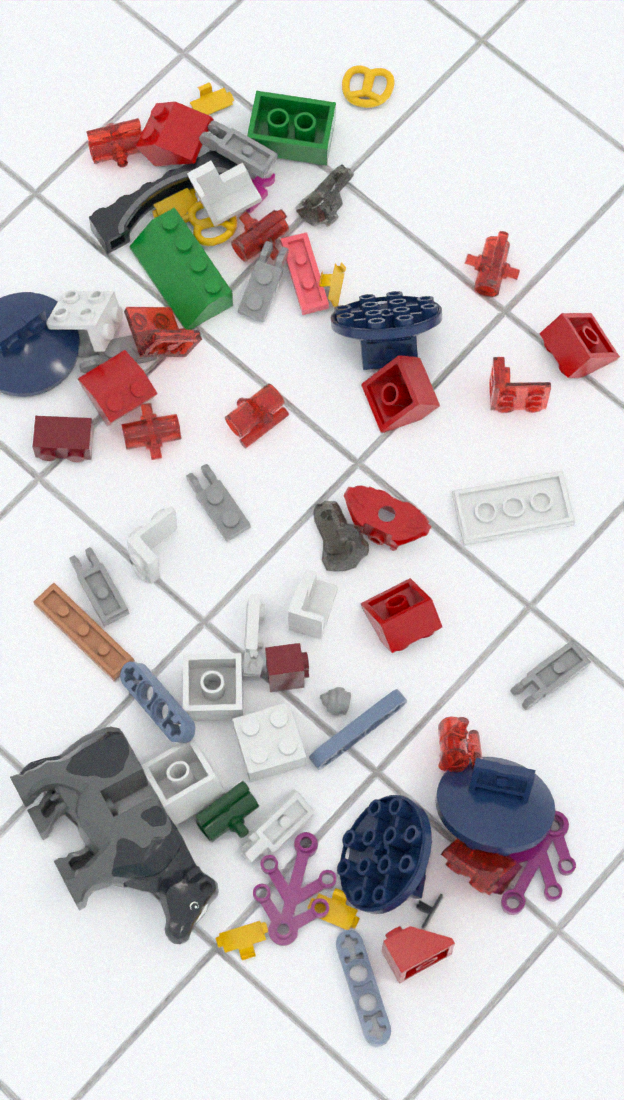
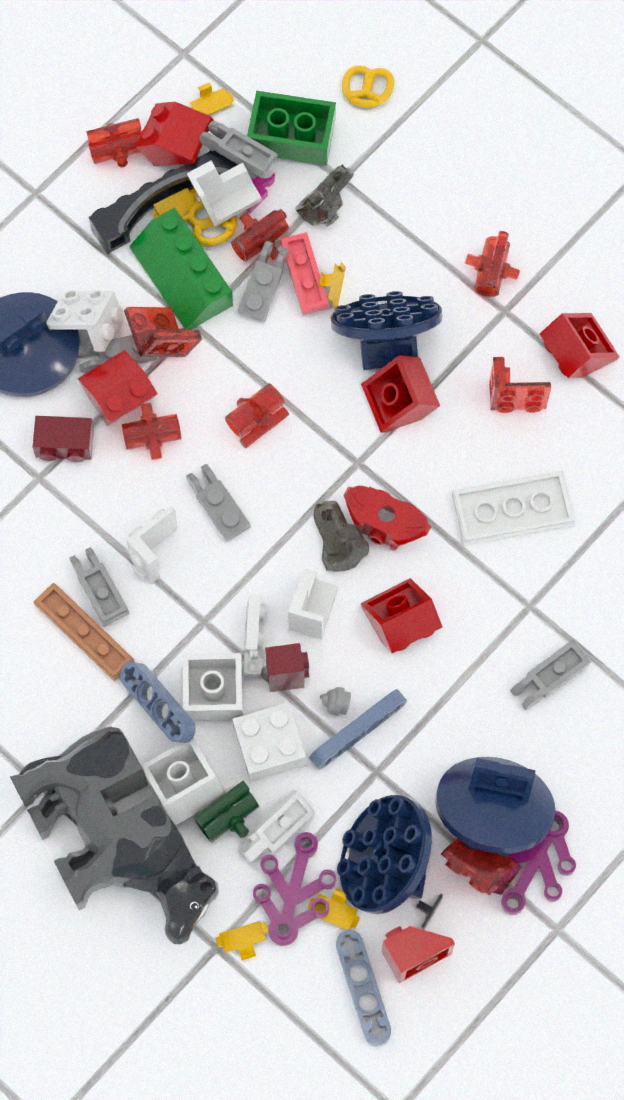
clear red pin [438,716,483,772] -> none

